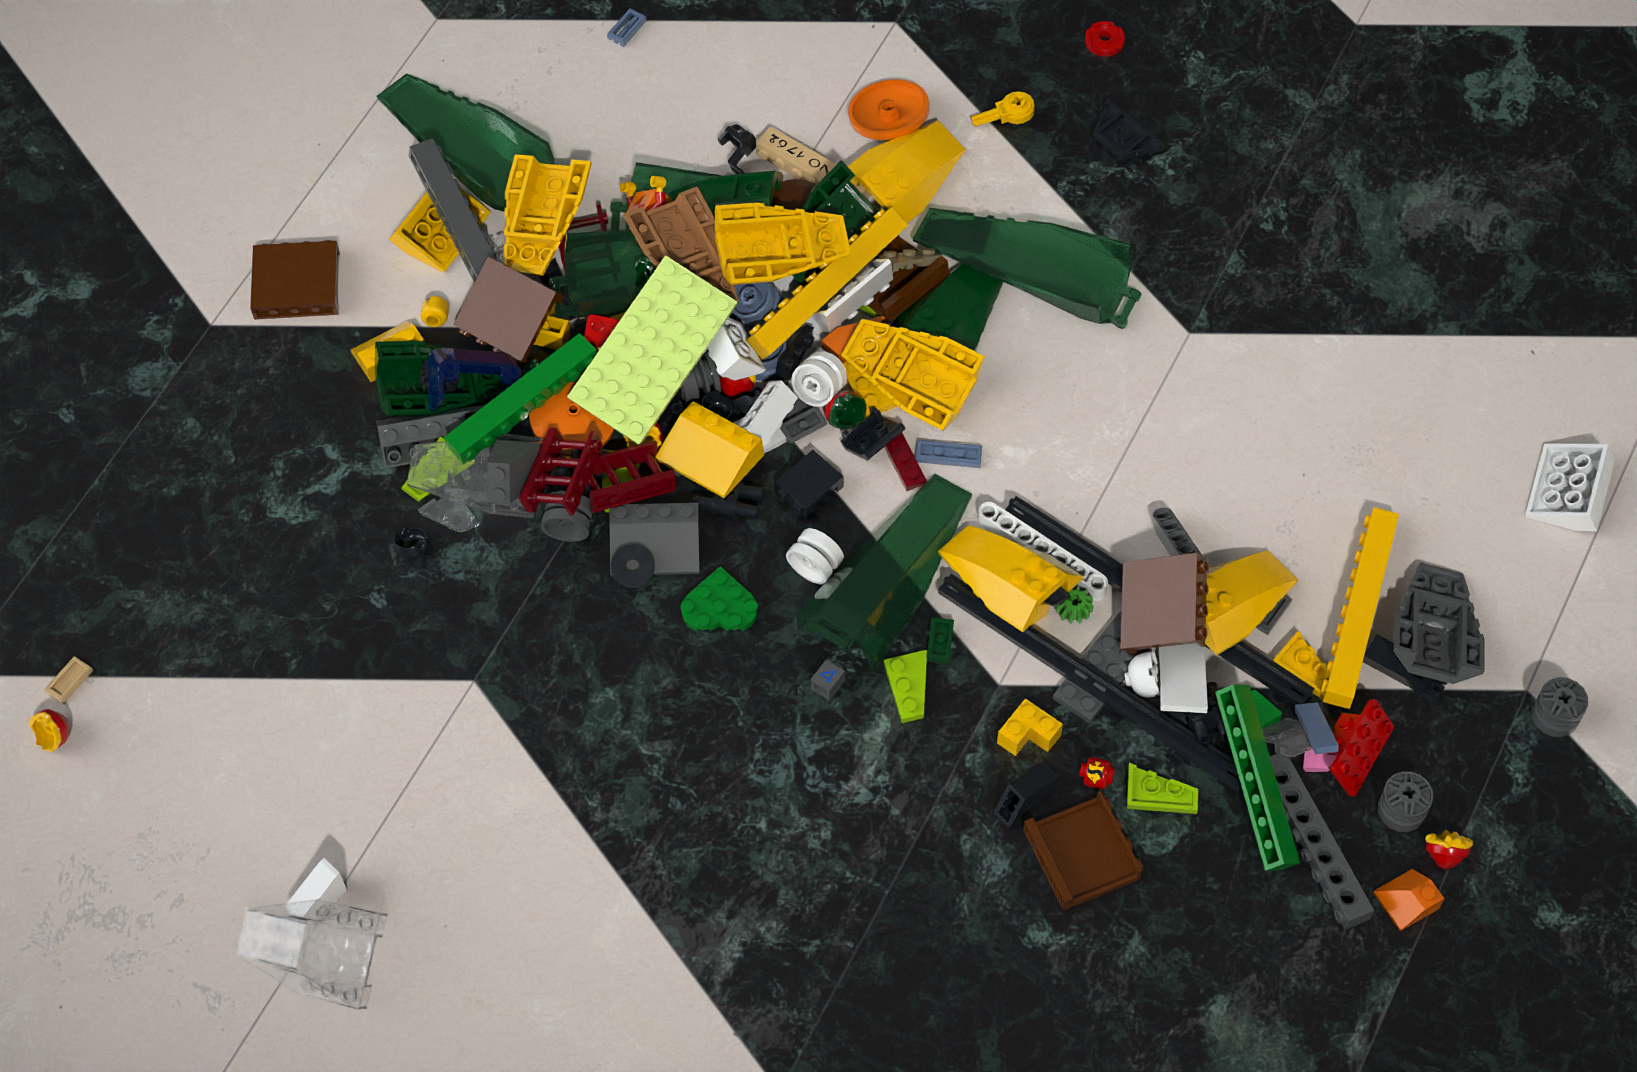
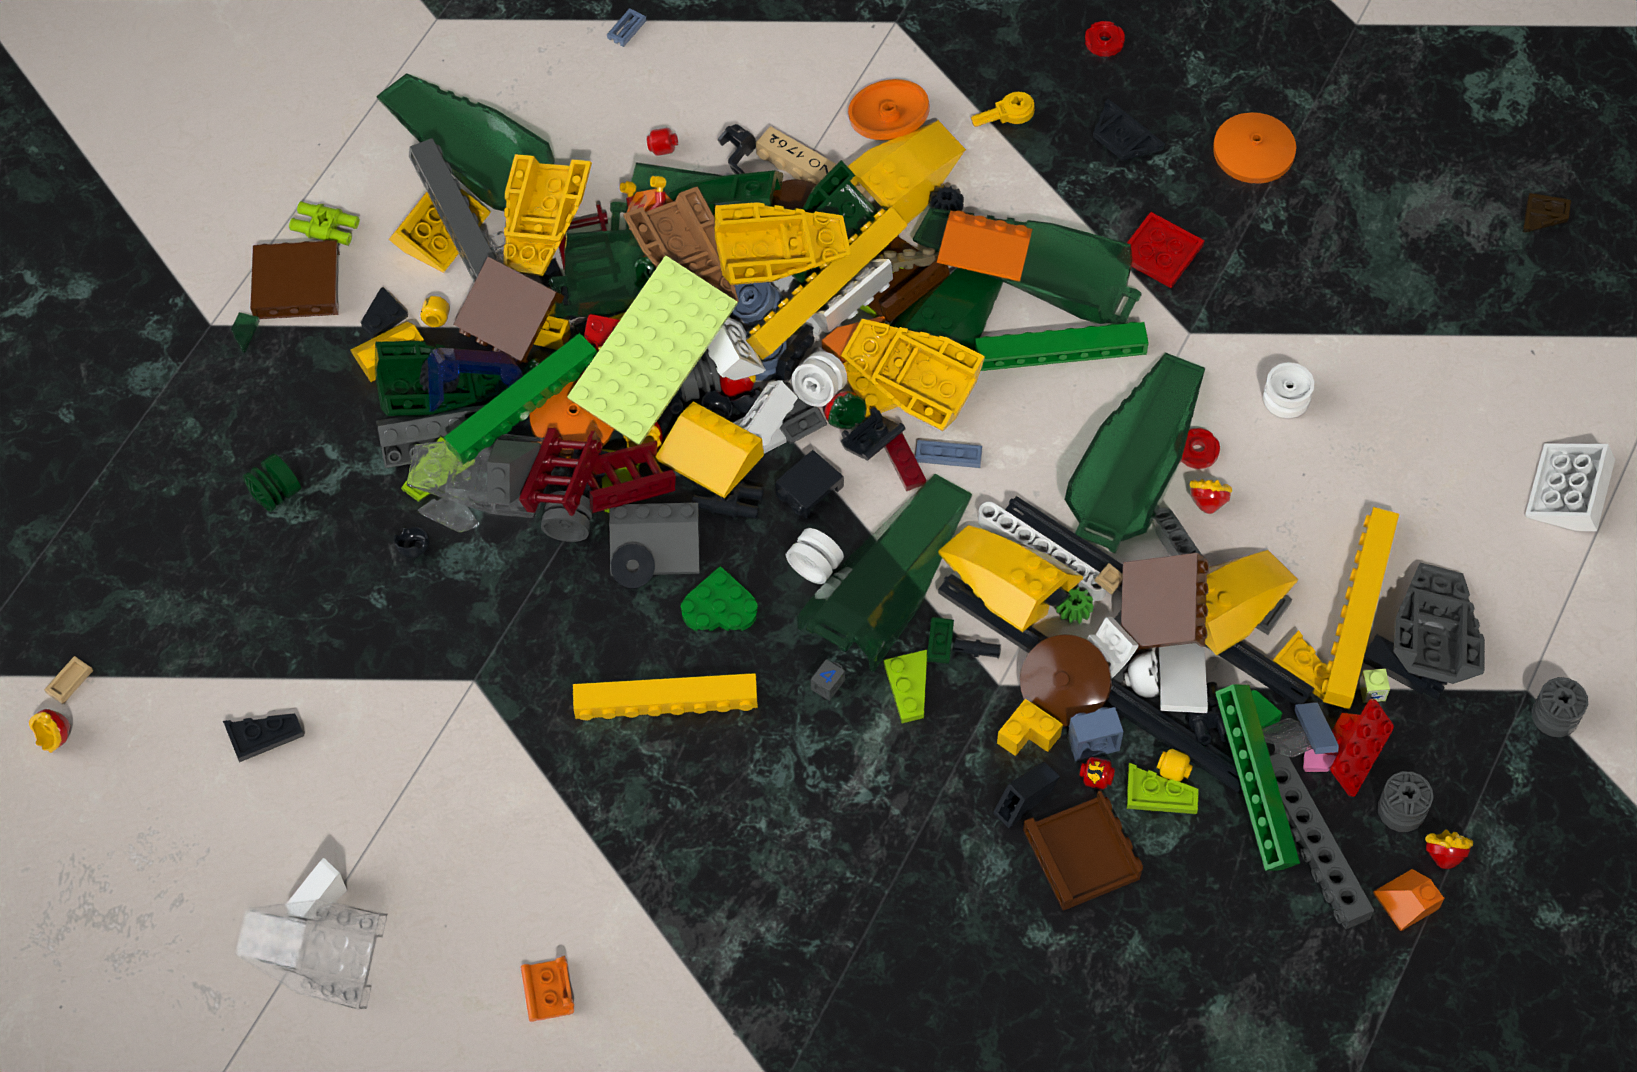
none -> black wing [223,713,304,763]
none -> clear green tile [231,312,260,353]
none -> dark green wheel [242,453,301,512]
none -> lime pin [289,201,360,246]
none -> black wing [361,287,408,338]
none -> orange piece [521,956,574,1022]
none -> yellow brick [573,673,758,720]
none -> red head [647,127,678,156]
none -> black gear [929,184,964,219]
none -> orange slope [937,211,1033,282]
none -> black pin [954,638,1001,659]
none -> green brick [975,322,1149,371]
none -> reddish brown dish [1020,634,1112,726]
none -> clear green windscreen [1064,353,1205,554]
none -> sand blue brick [1067,707,1124,762]
none -> white slope [1087,617,1139,678]
none -> tan tile [1094,563,1123,595]
none -> red plate [1118,212,1205,288]
none -> yellow head [1157,749,1193,782]
none -> red tile [1176,428,1220,469]
none -> red hair [1189,479,1232,514]
none -> orange dish [1213,113,1296,183]
none -> white wheel [1263,362,1314,419]
none -> yellowish green brick [1359,669,1390,703]
none -> dark brown wing [1523,193,1571,233]

